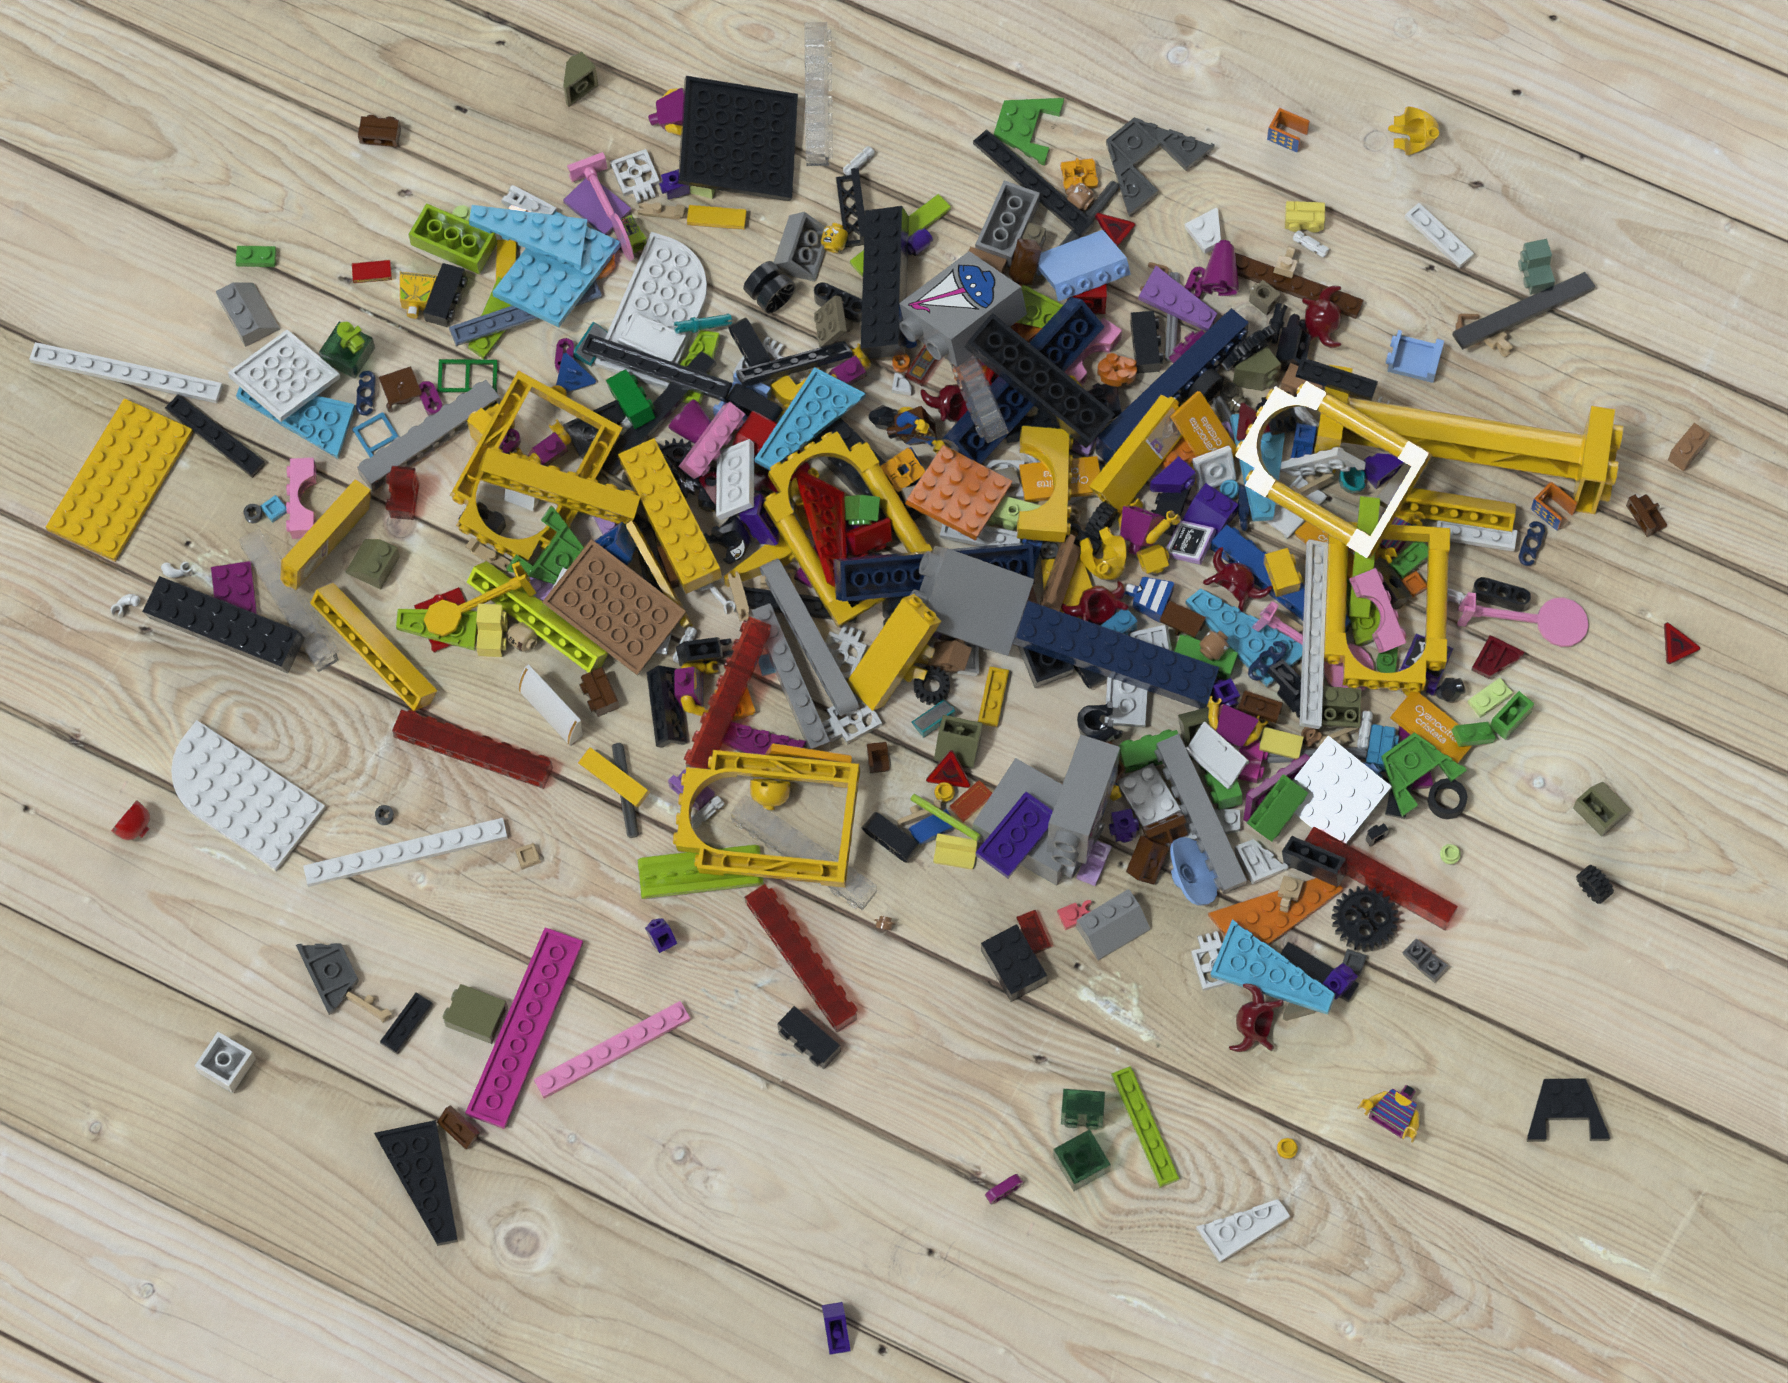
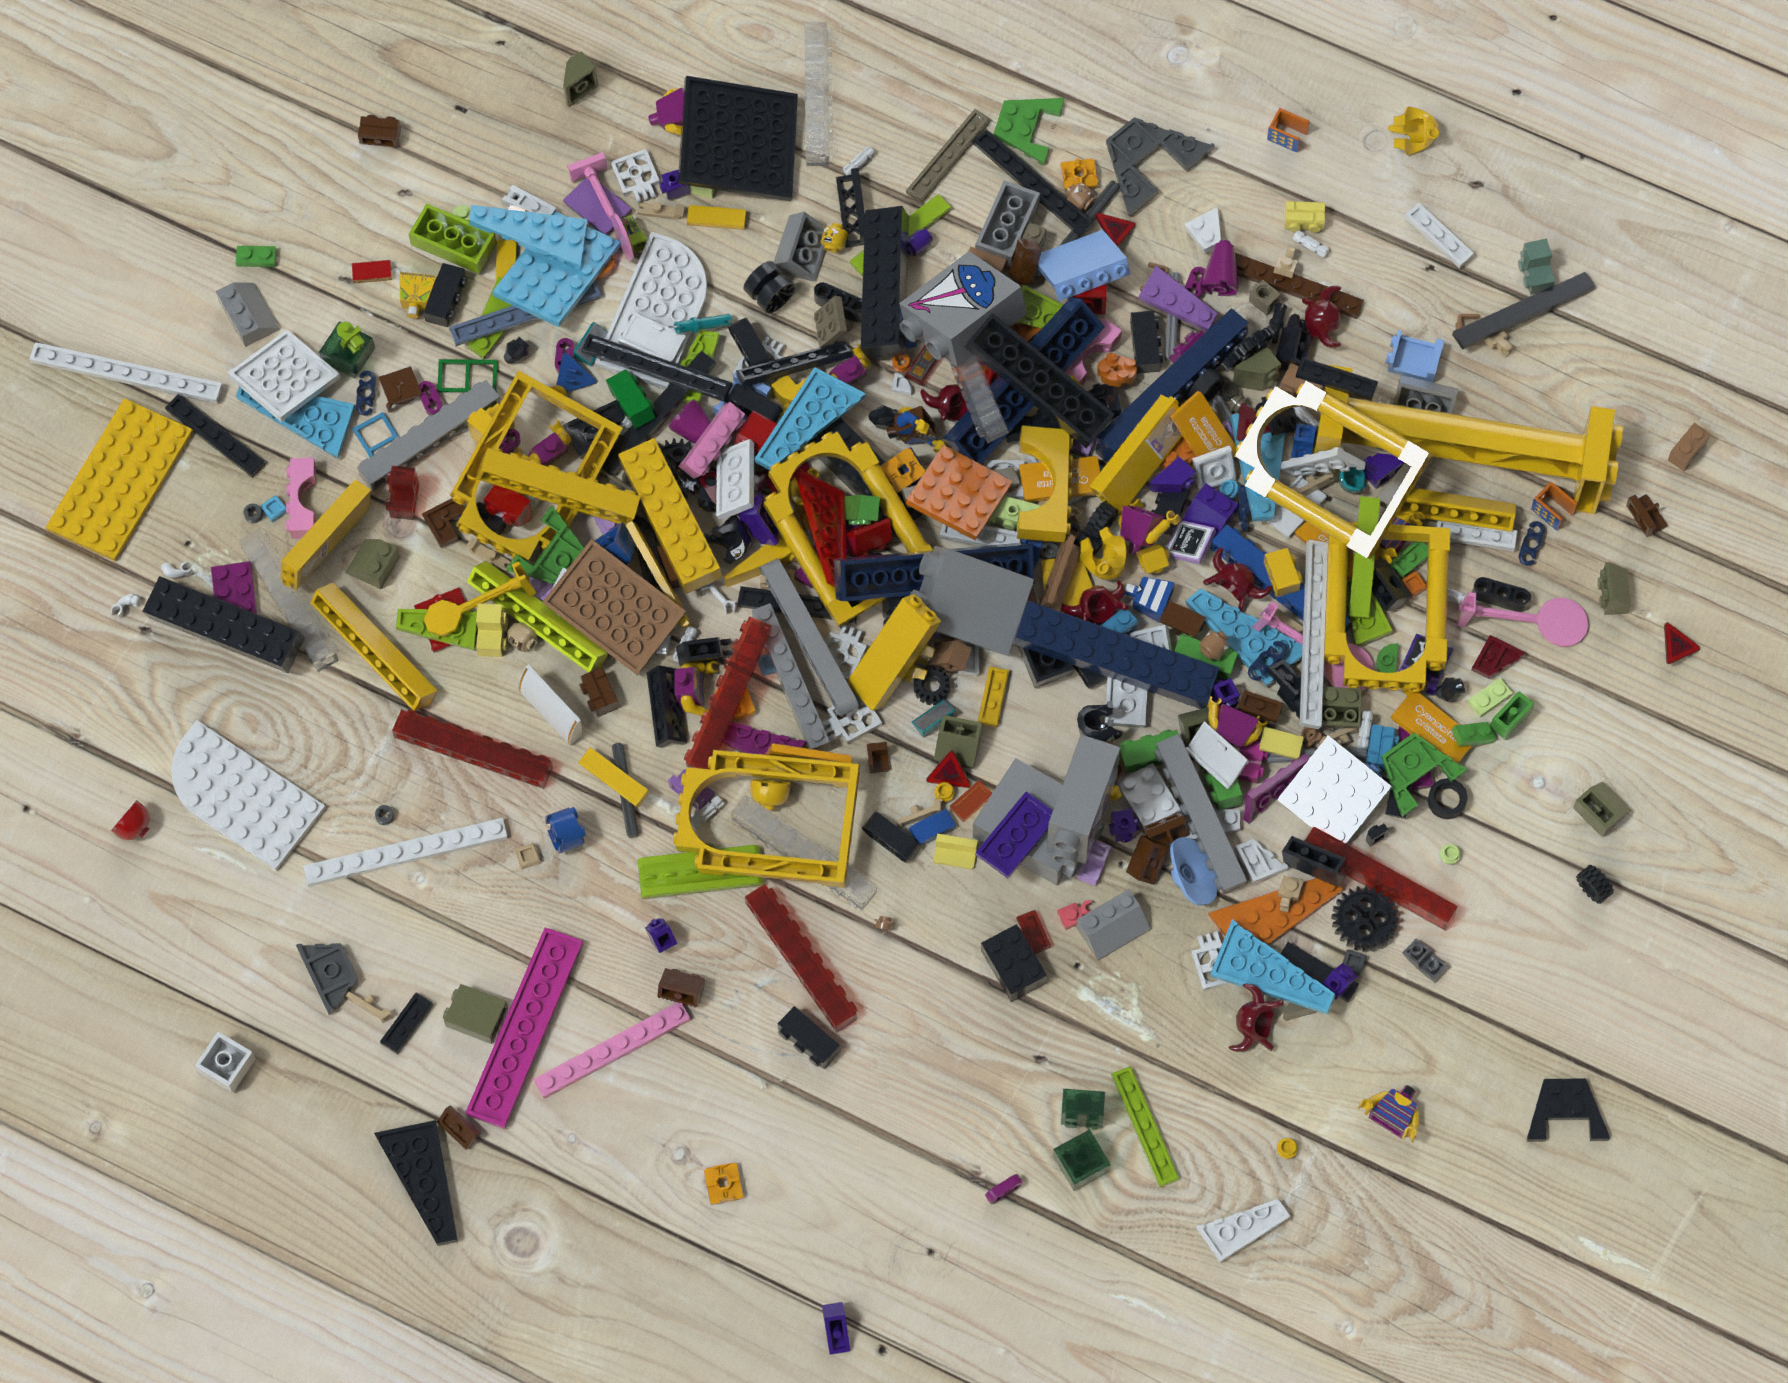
tan piece [728,572,751,622] -> none
lime bar [910,793,981,841] -> none
bright green brick [1247,774,1308,842] -> none
bright pink arch [1349,568,1406,653] -> none
none -> reddish brown plate [422,498,464,548]
none -> red slope [484,485,532,527]
none -> black rock [504,337,531,364]
none -> blue brick [545,807,586,854]
none -> reddish brown brick [657,968,705,1008]
none -> light orange piece [704,1163,743,1205]
none -> dark tan tile [906,109,990,204]
none -> light grey slope [1393,375,1458,414]
none -> olive slope [1597,562,1631,615]

